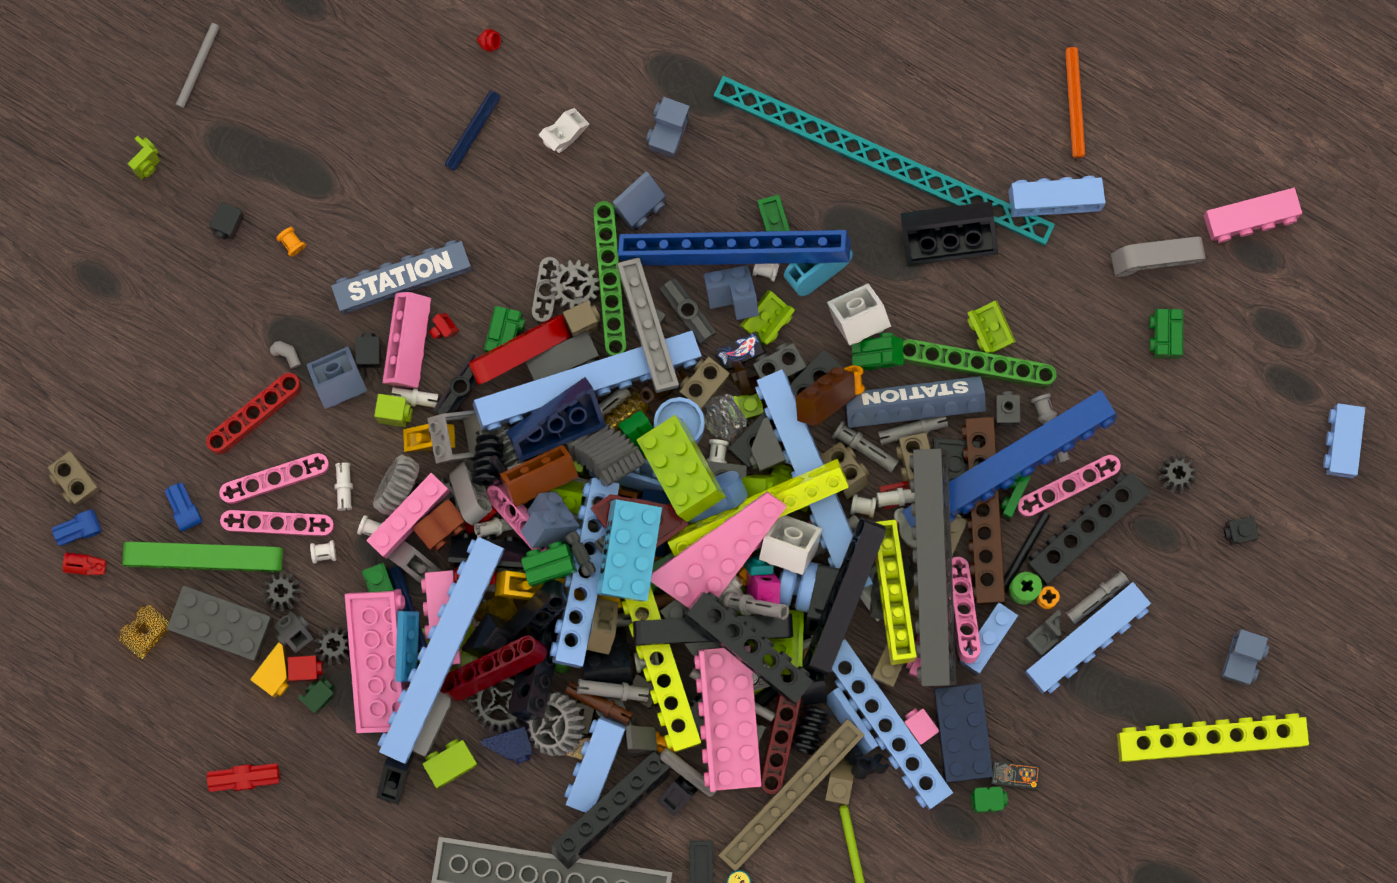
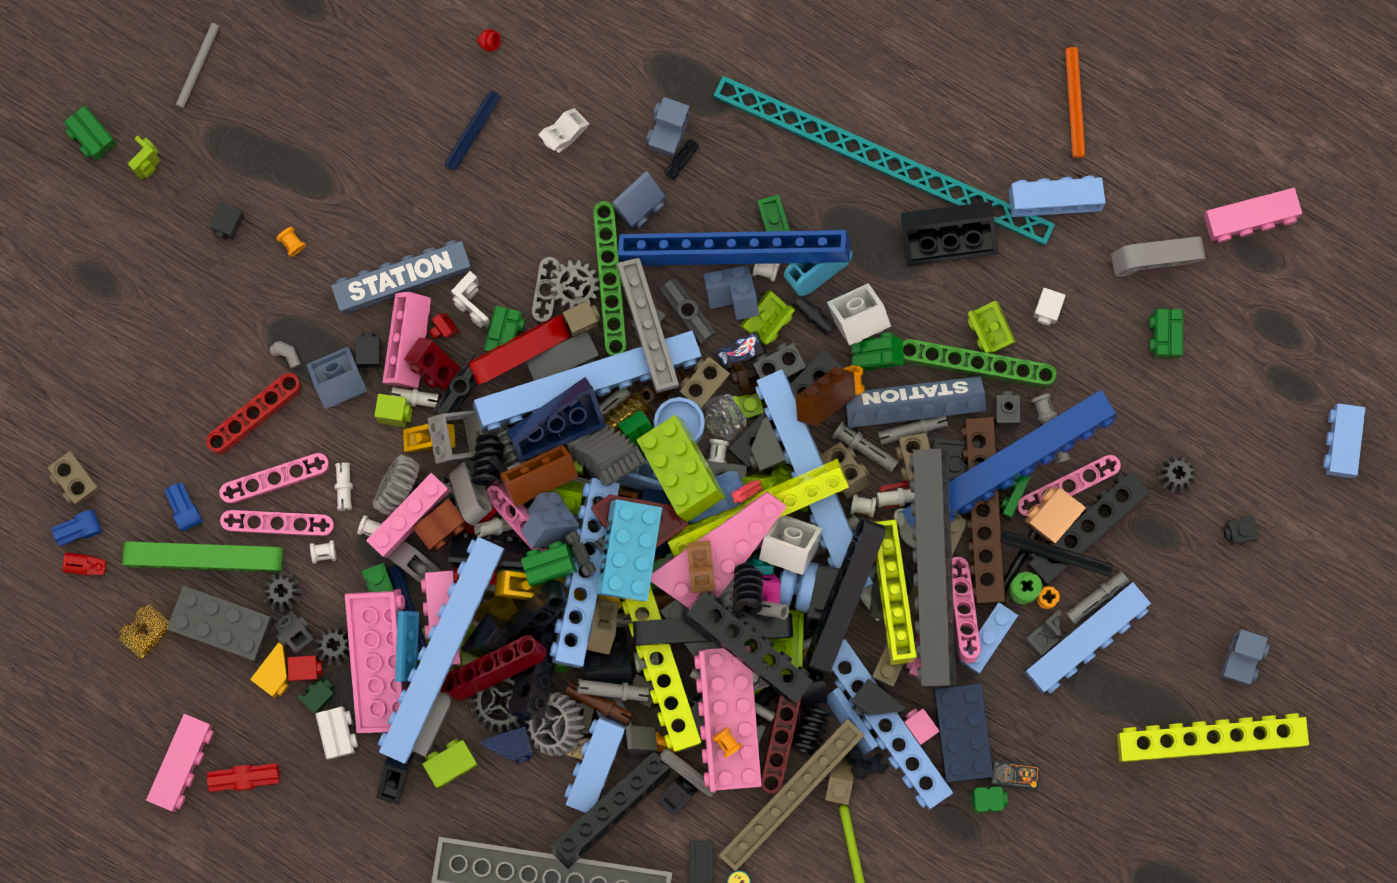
none -> green brick [64,106,117,161]
none -> bright pink brick [146,714,214,812]
none -> white brick [316,707,358,760]
none -> dark red brick [404,337,461,390]
none -> white bracket [451,271,490,329]
none -> black axle [665,139,699,180]
none -> medium nougat slope [687,541,715,593]
none -> light orange bush [712,727,742,758]
none -> coral axle [731,480,762,504]
none -> black piece [732,563,763,616]
none -> black pin [792,296,835,335]
none -> black slope [850,678,905,717]
none -> black axle [1000,530,1113,577]
none -> light nougat slope [1025,486,1086,543]
none -> white brick [1033,288,1065,326]

